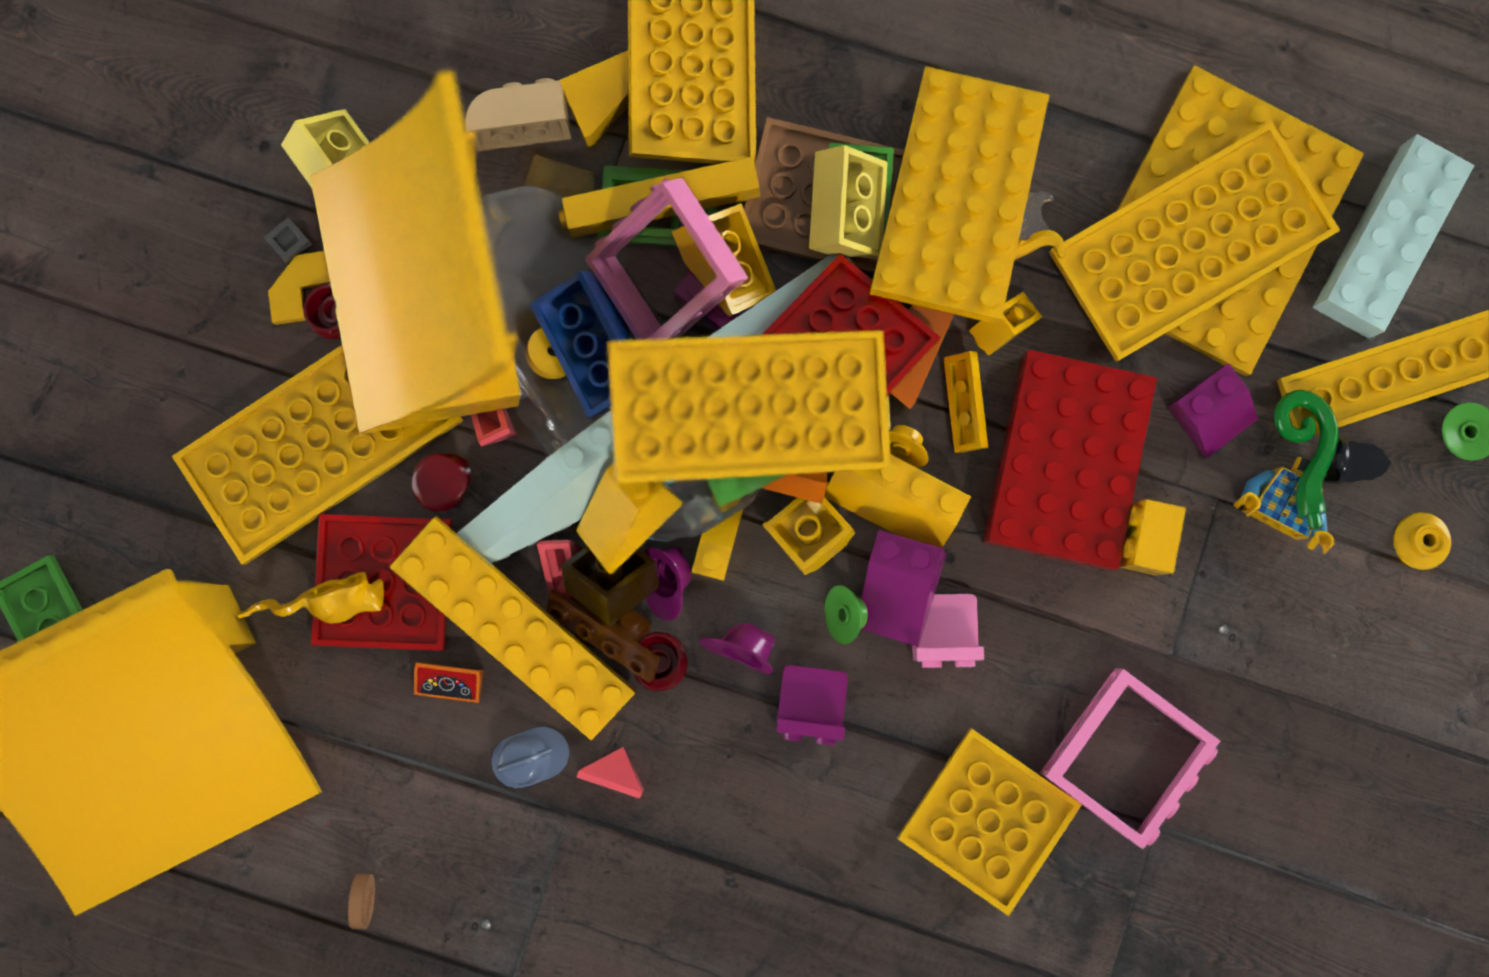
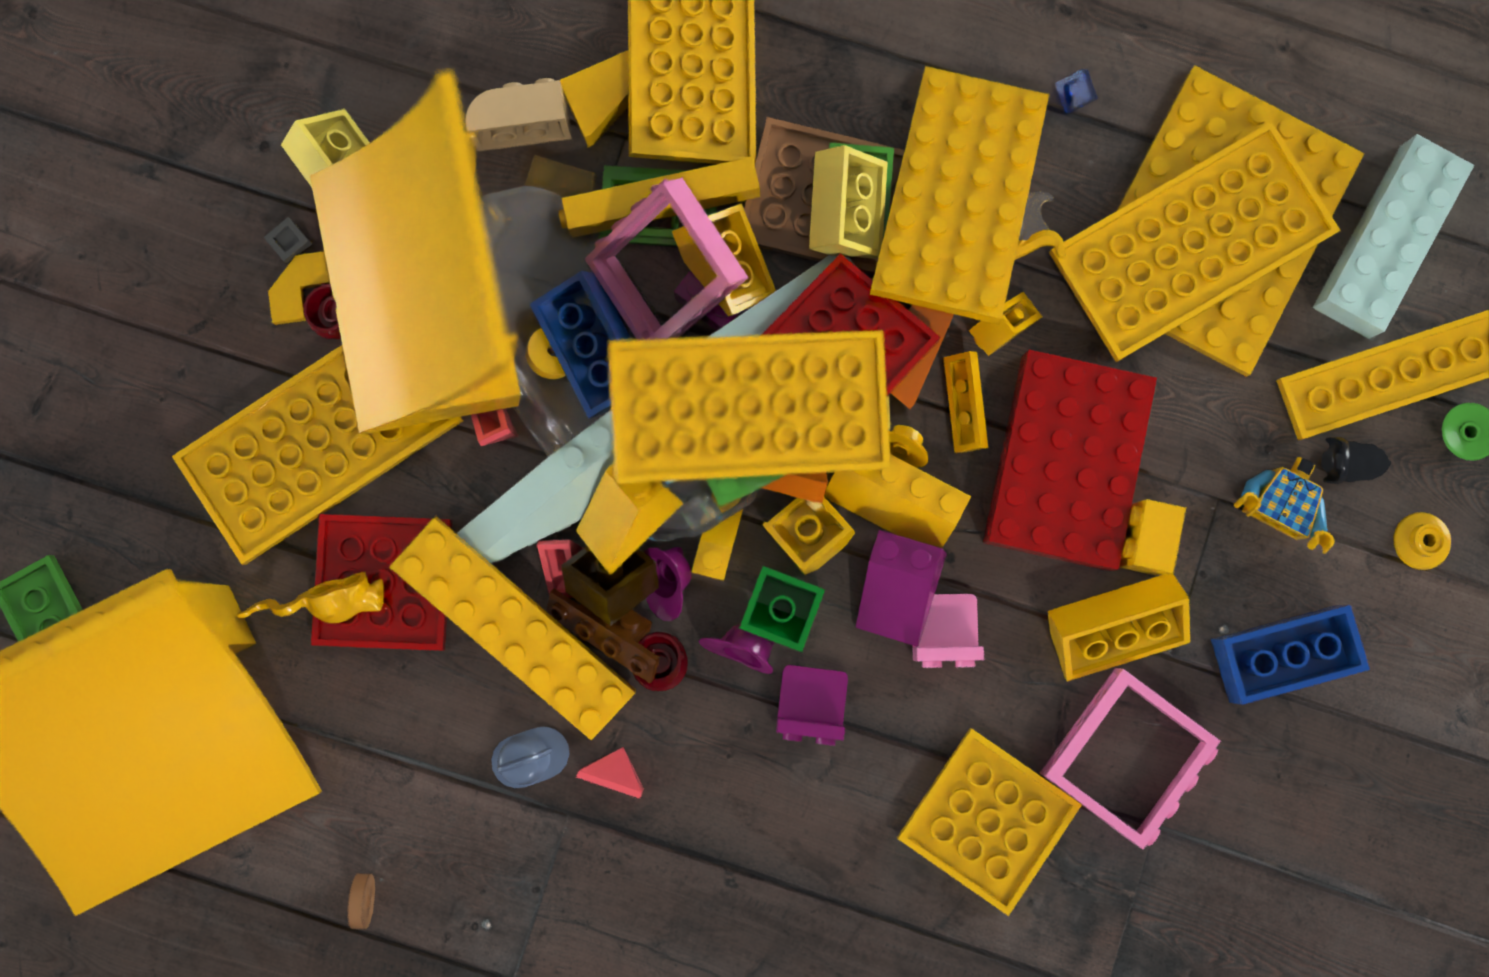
dark red piece [411,453,471,512] -> none
slope [414,662,484,703] -> none
bright green piece [824,585,868,644] -> none
magenta slope [1166,363,1258,458] -> none
green plant [1273,389,1339,530] -> none
none -> green slope [739,566,825,652]
none -> yellow slope [1048,574,1190,682]
none -> clear blue plate [1055,69,1098,113]
none -> blue brick [1211,605,1370,705]

